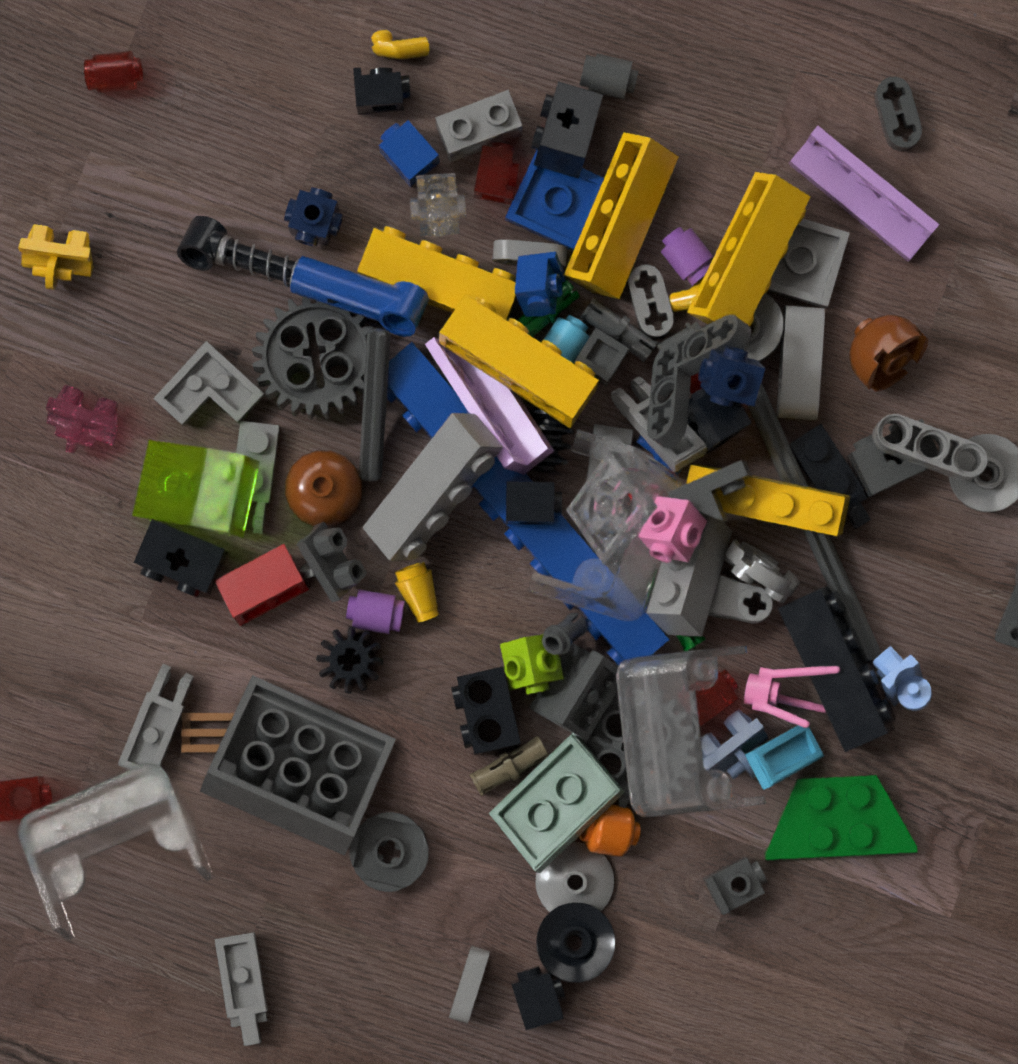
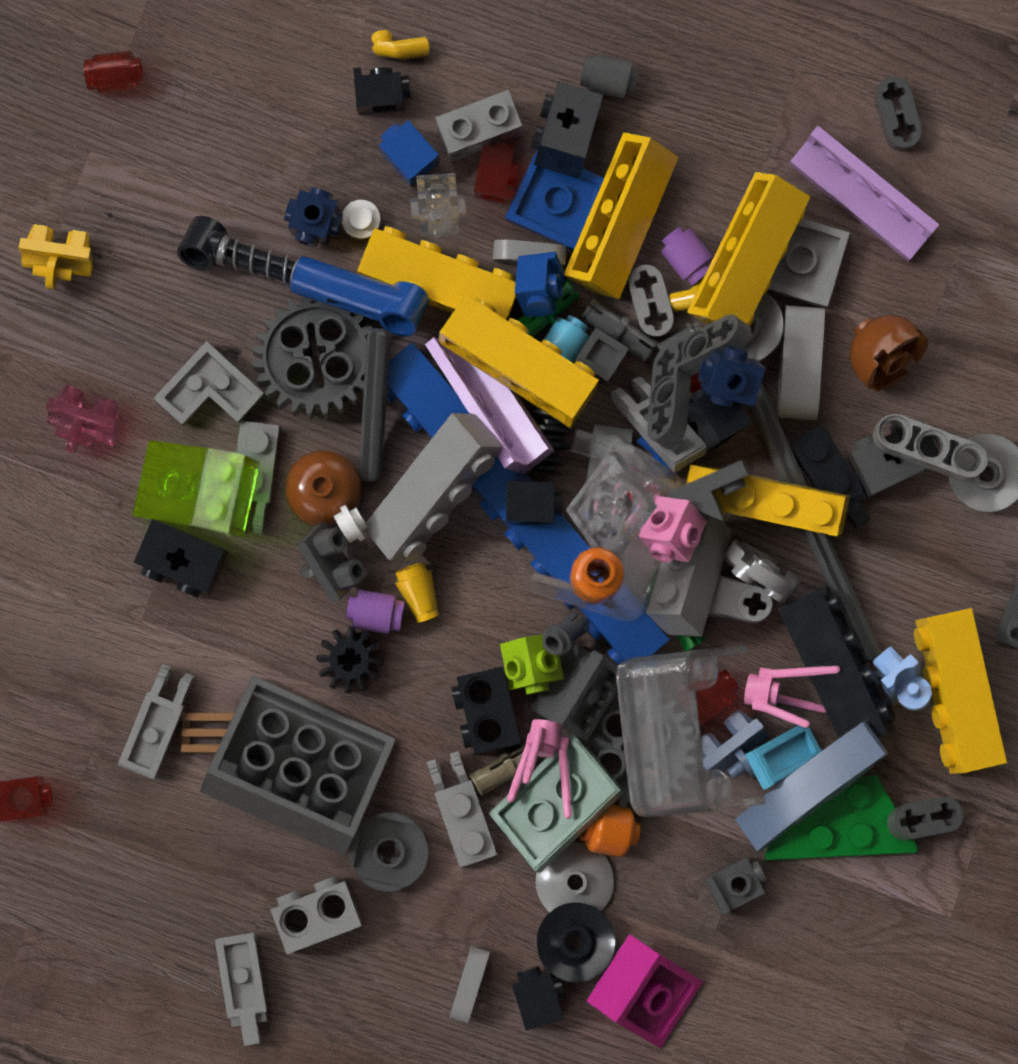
clear windscreen [18,763,214,941] -> none
red hinge [214,544,309,626] -> none
none -> light grey brick [270,876,363,954]
none -> white plate [334,505,368,543]
none -> white plate [342,200,380,239]
none -> light grey hinge [427,751,497,868]
none -> bright pink plant [507,719,572,819]
none -> orange head [570,547,624,604]
none -> dark pink slope [587,934,703,1048]
none -> sand blue slope [735,722,889,851]
none -> dark grey beam [887,797,963,841]
none -> yellow brick [914,608,1007,774]

